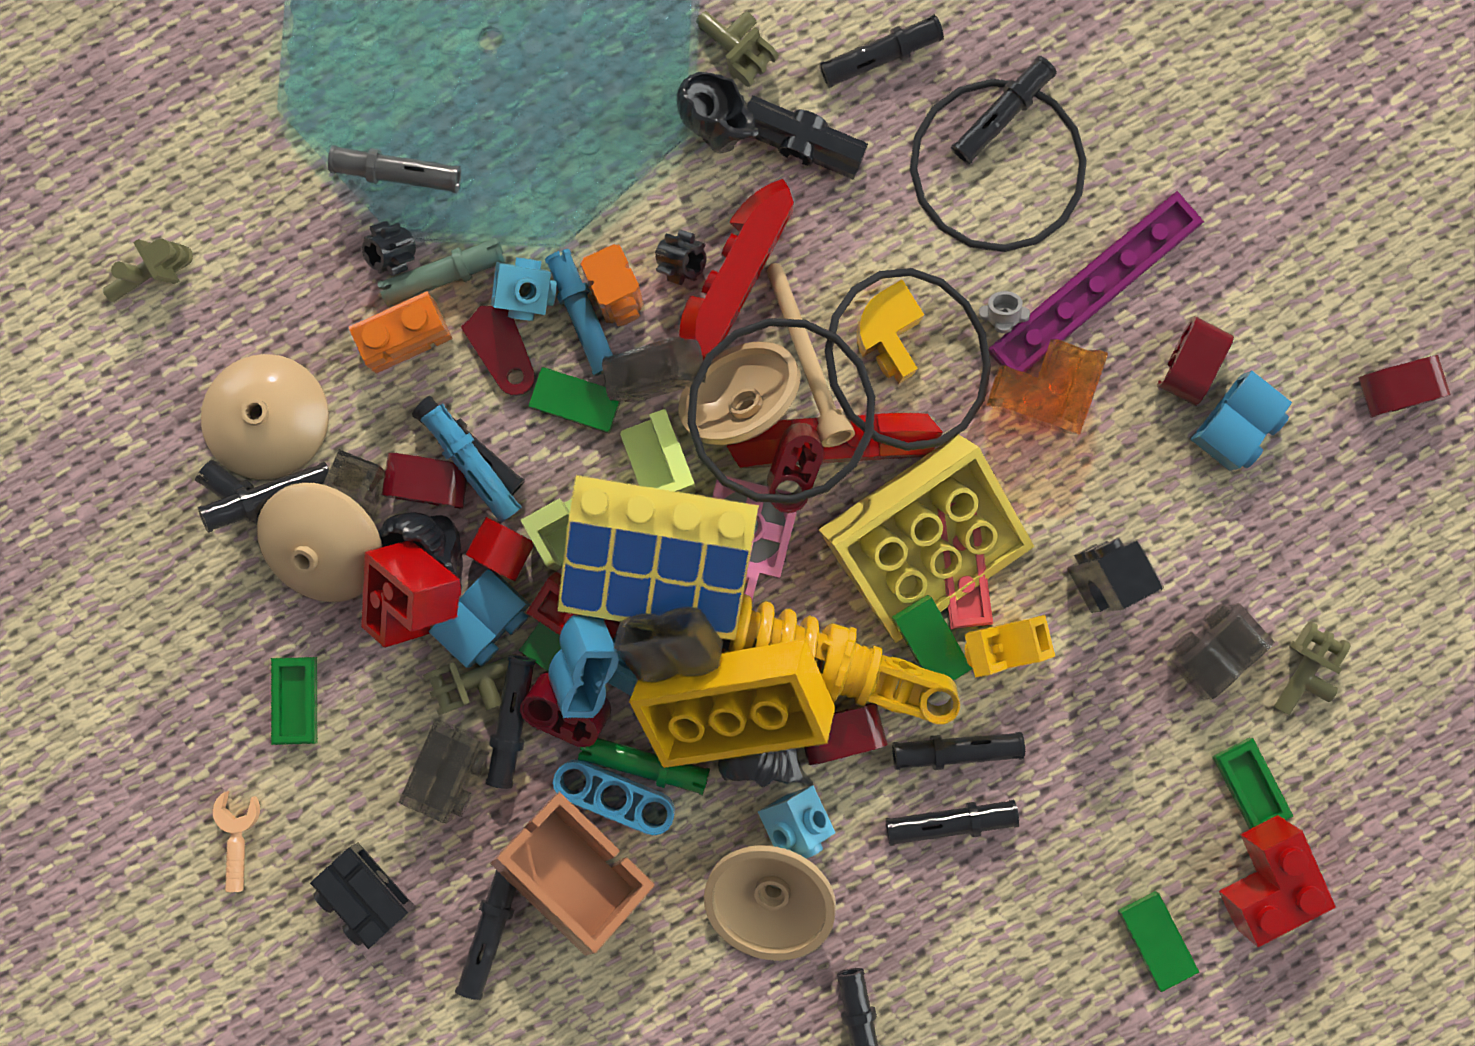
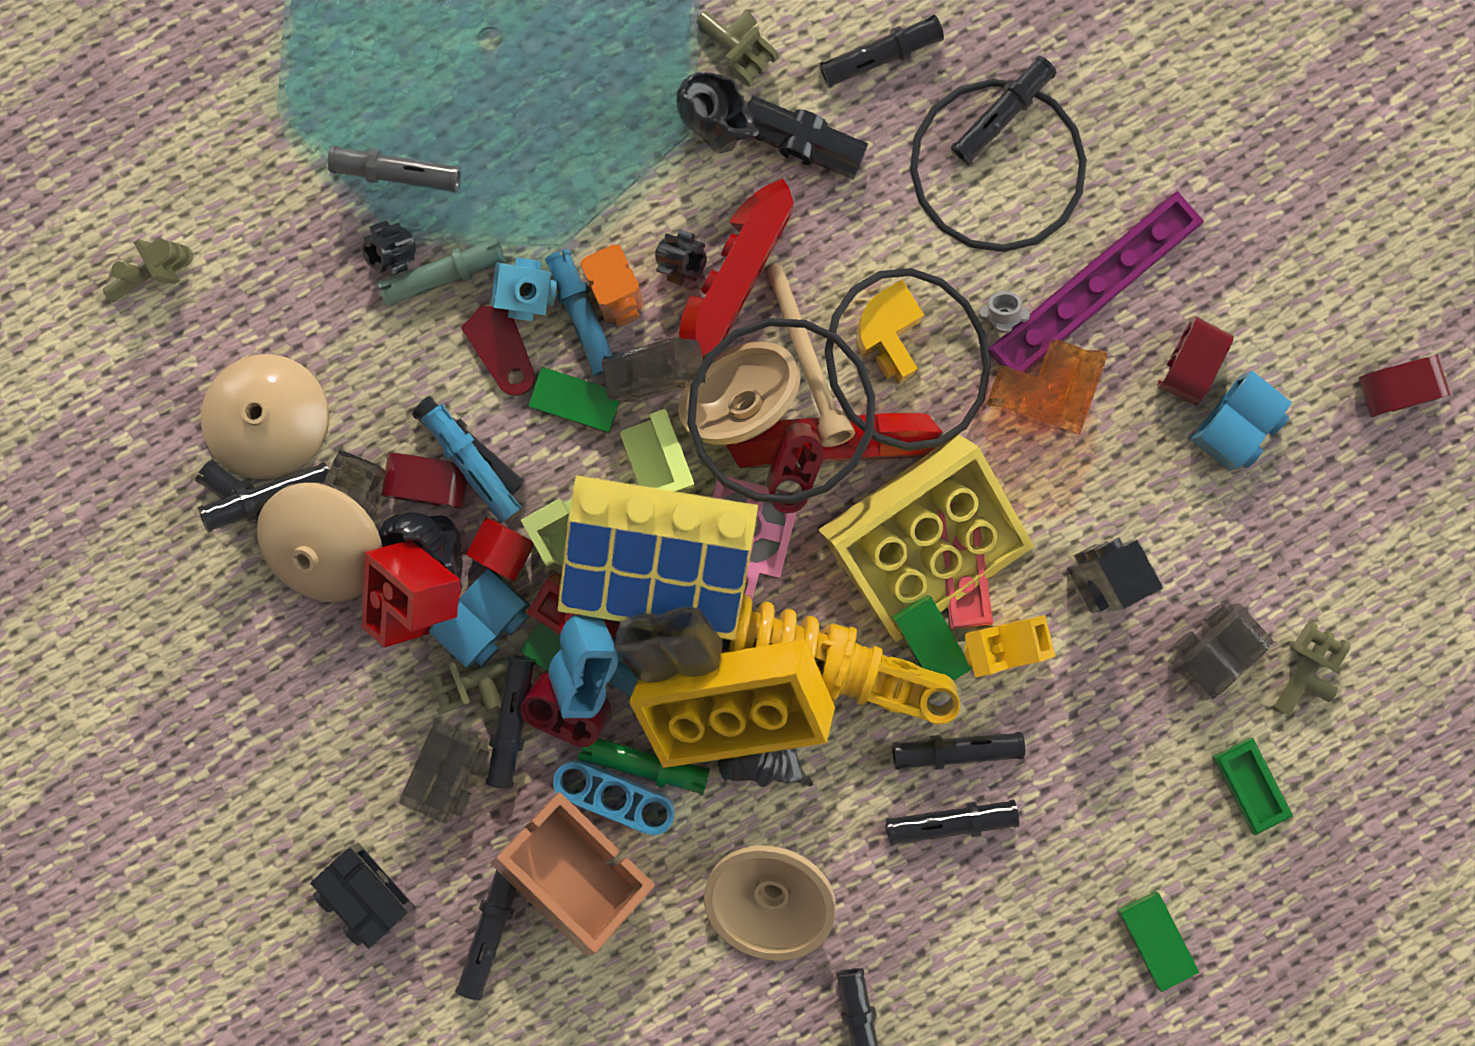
light nougat piece [213,791,260,892] -> none
green tile [271,657,318,745] -> none
orange brick [349,291,453,374] -> none
medium azure brick [758,785,836,859] -> none
dark red beam [804,703,888,765] -> none
red brick [1219,815,1336,948] -> none

